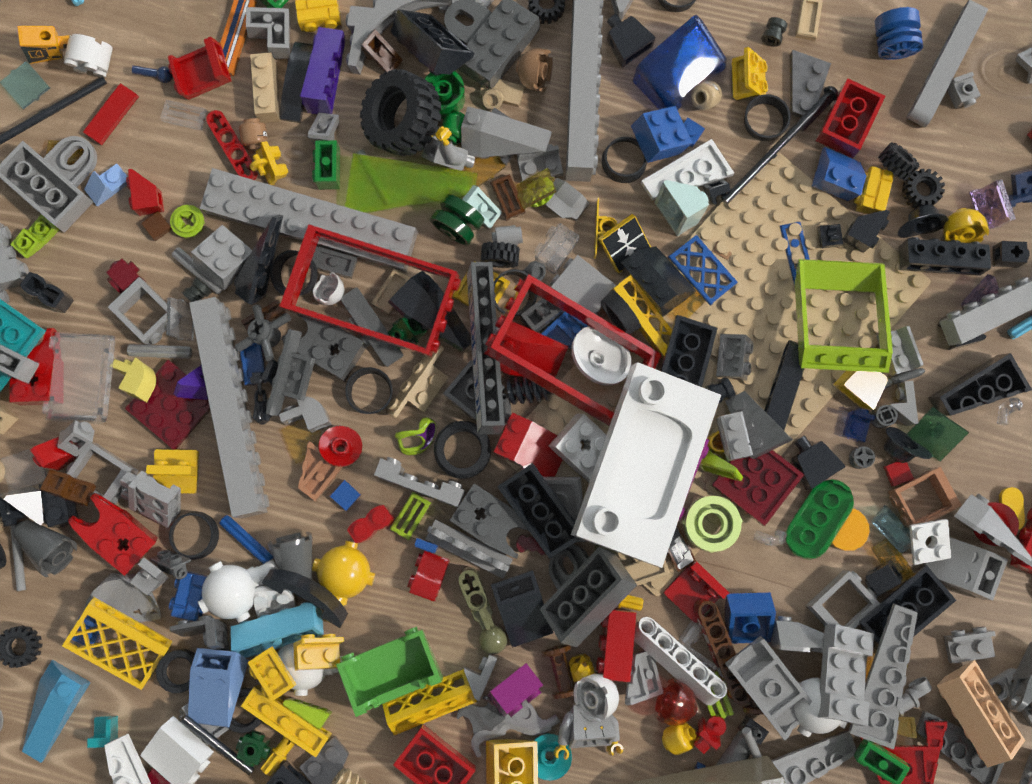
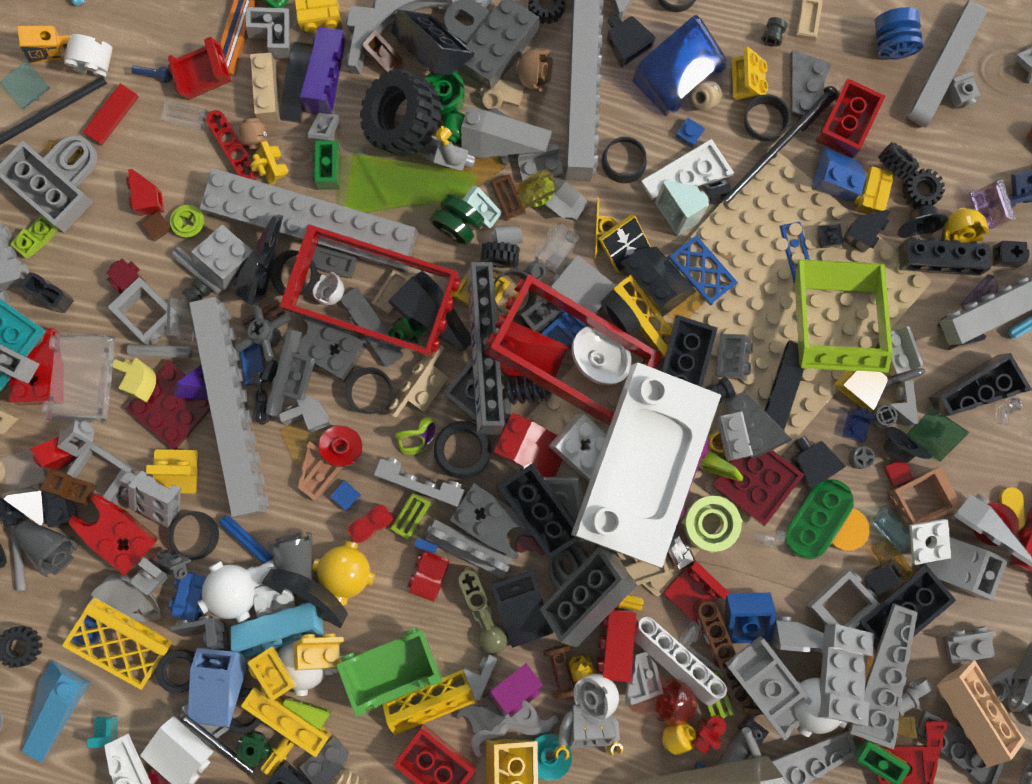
light blue slope [84,164,128,206] -> none
blue brick [631,106,692,163] -> none

